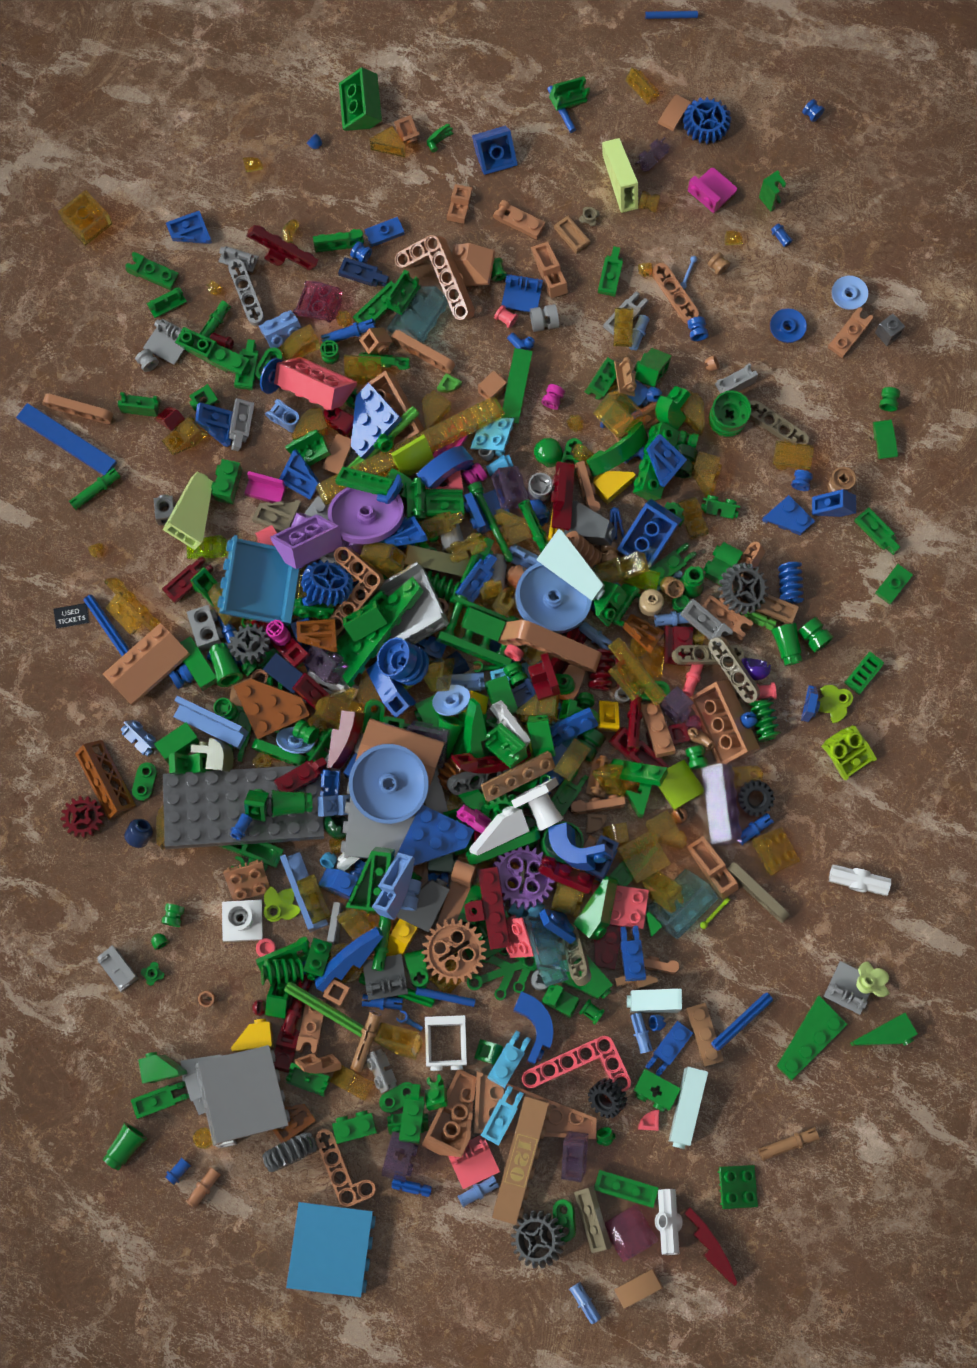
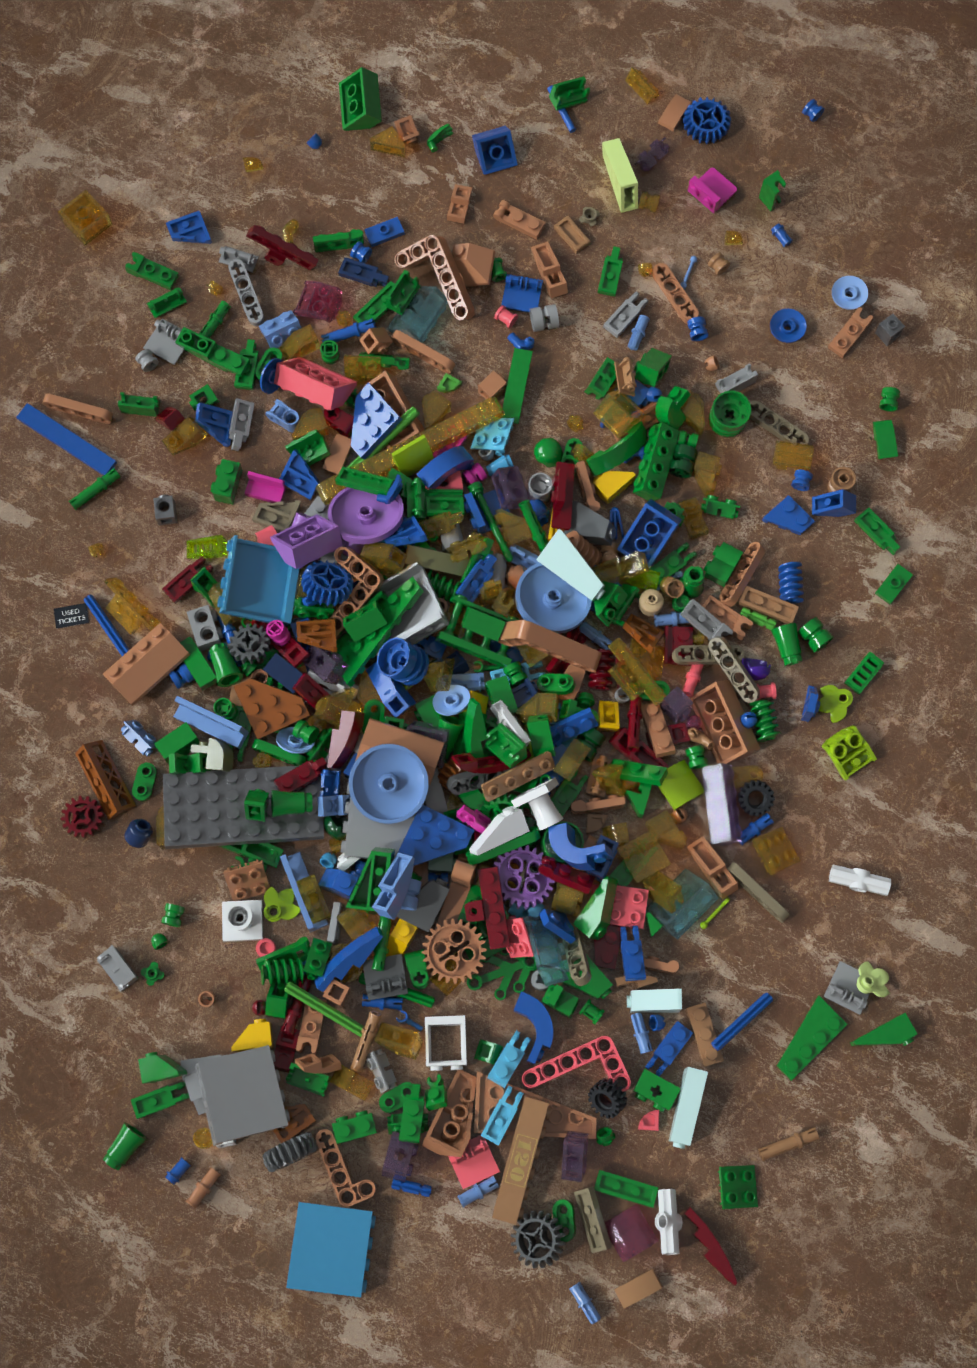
yellowish green slope [163,471,213,550] -> none
dark red pin [210,332,234,350] -> none
blue pin [230,813,253,840] -> none
green plate [374,433,394,453] -> none
blue bar [415,987,475,1007] -> none
coral tile [504,644,524,661] -> none
dark red panel [528,653,561,701] -> none
dark pink wheel [541,384,565,410] -> none
clear yellow slope [613,308,633,347] -> none
blue bar [645,11,698,19] -> none
blue wing [646,434,687,487] -> none
dark grey gear [718,563,769,615] -> none

